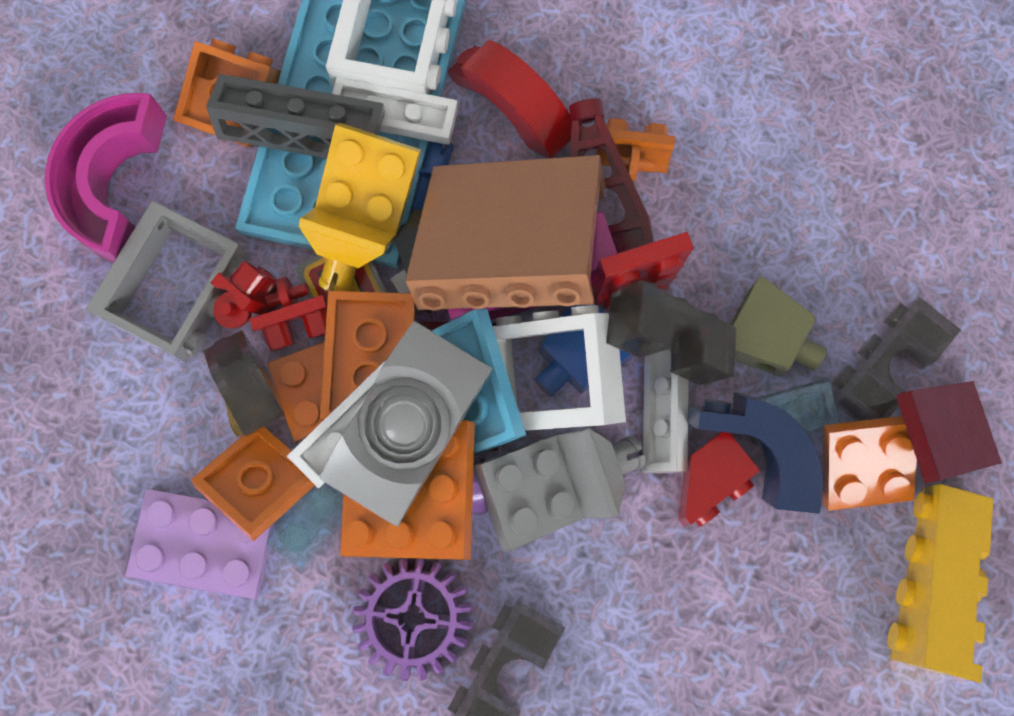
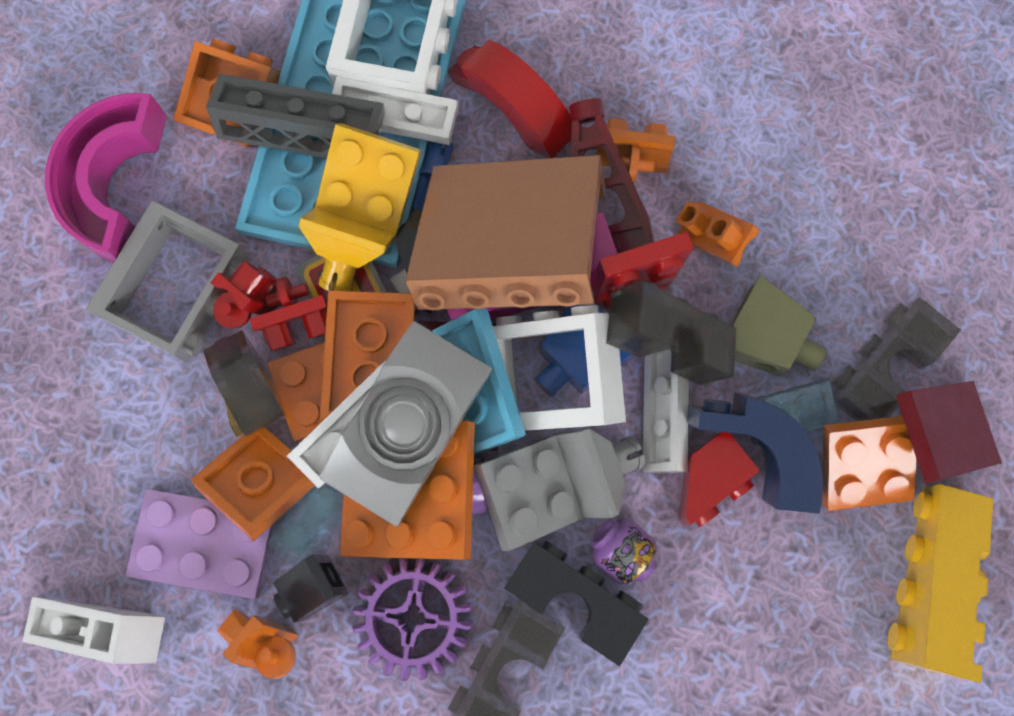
none -> white slope [22,597,165,664]
none -> orange hips [217,609,299,679]
none -> black slope [273,554,349,623]
none -> black arch [504,540,649,667]
none -> head [590,518,657,585]
none -> orange hips [676,201,760,267]

